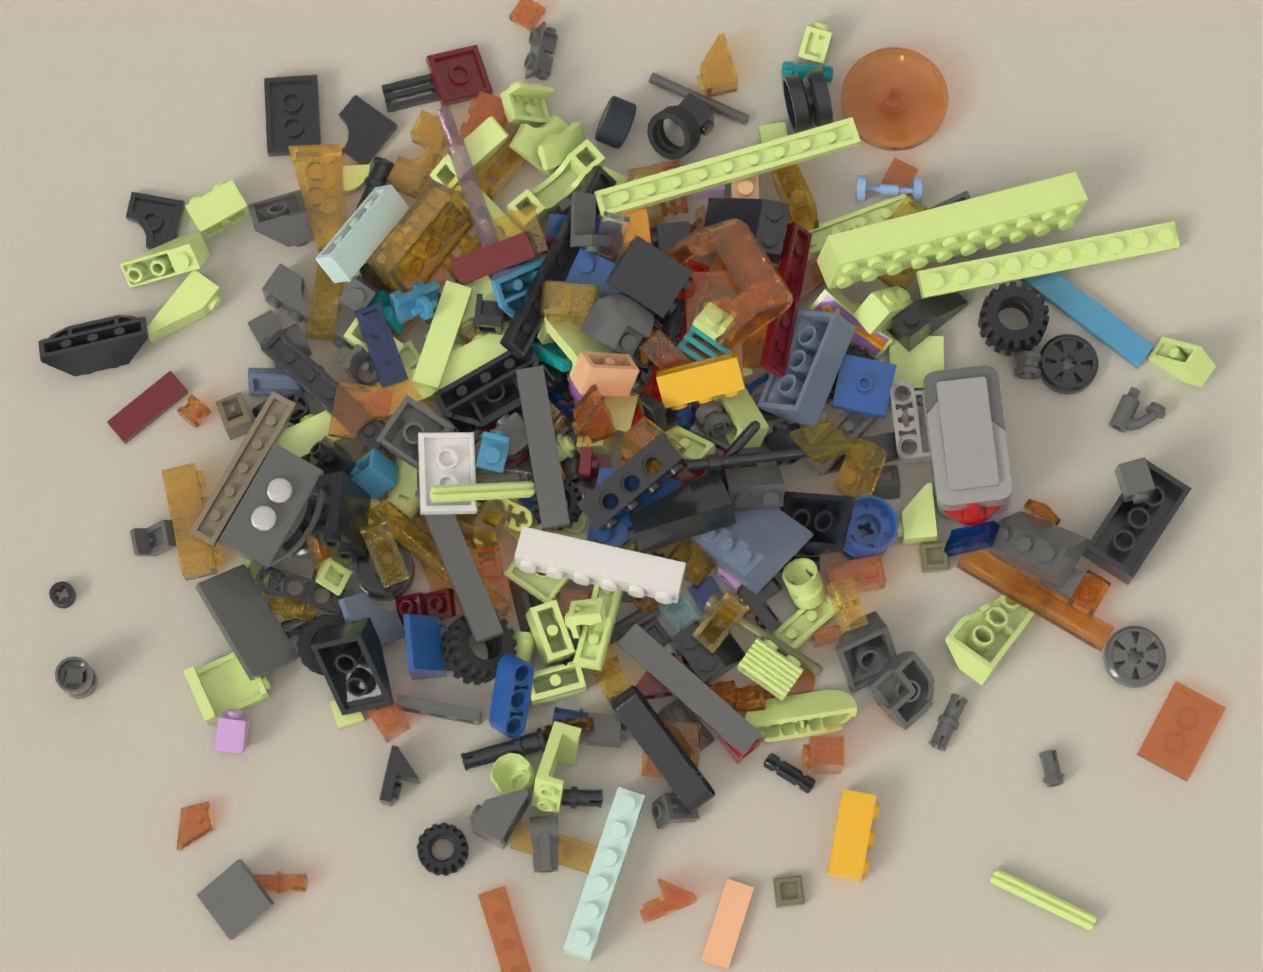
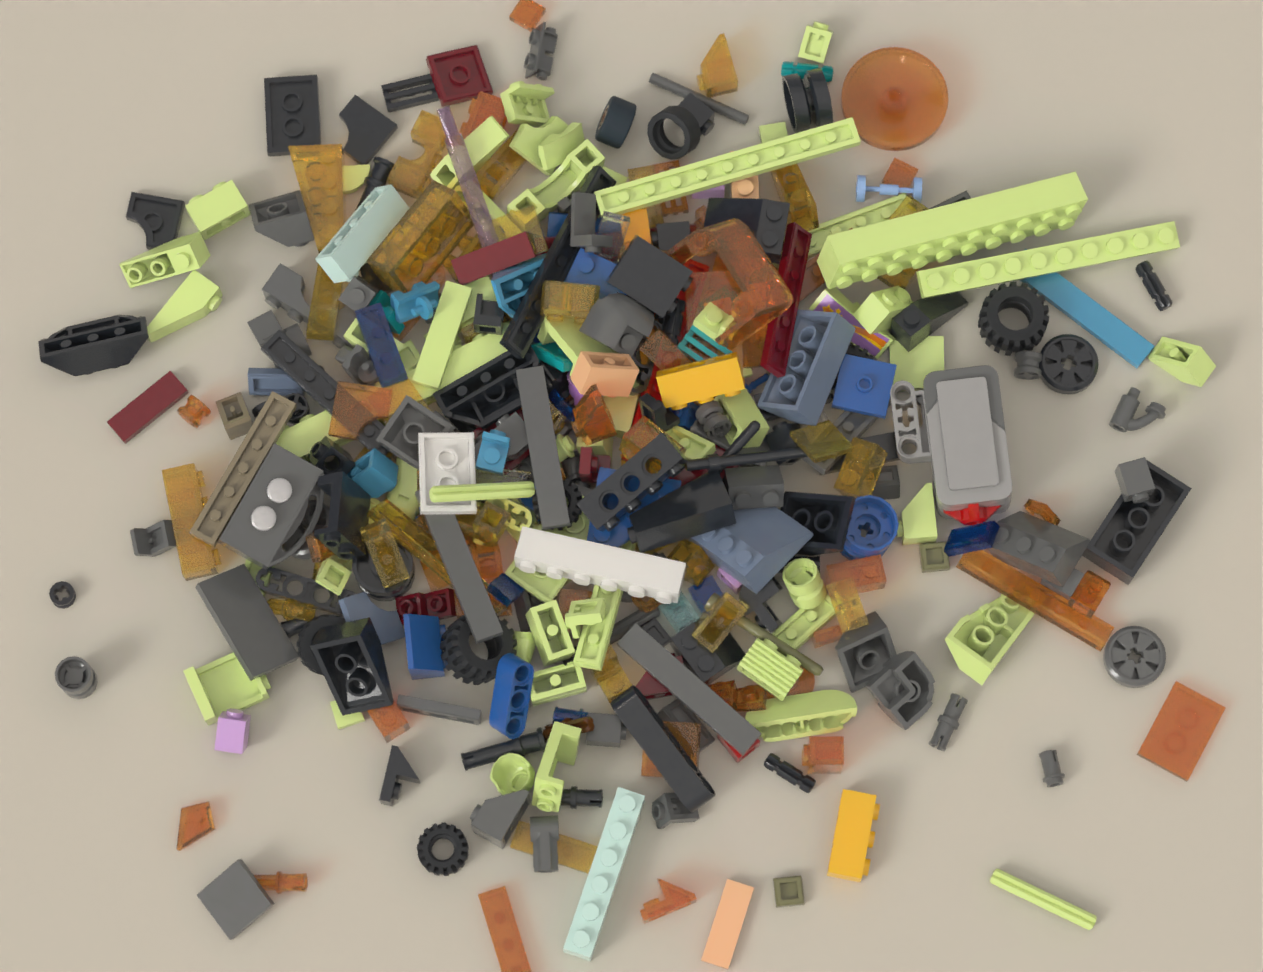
none -> clear blue tile [486,572,525,607]
none -> black axle [1135,260,1172,311]

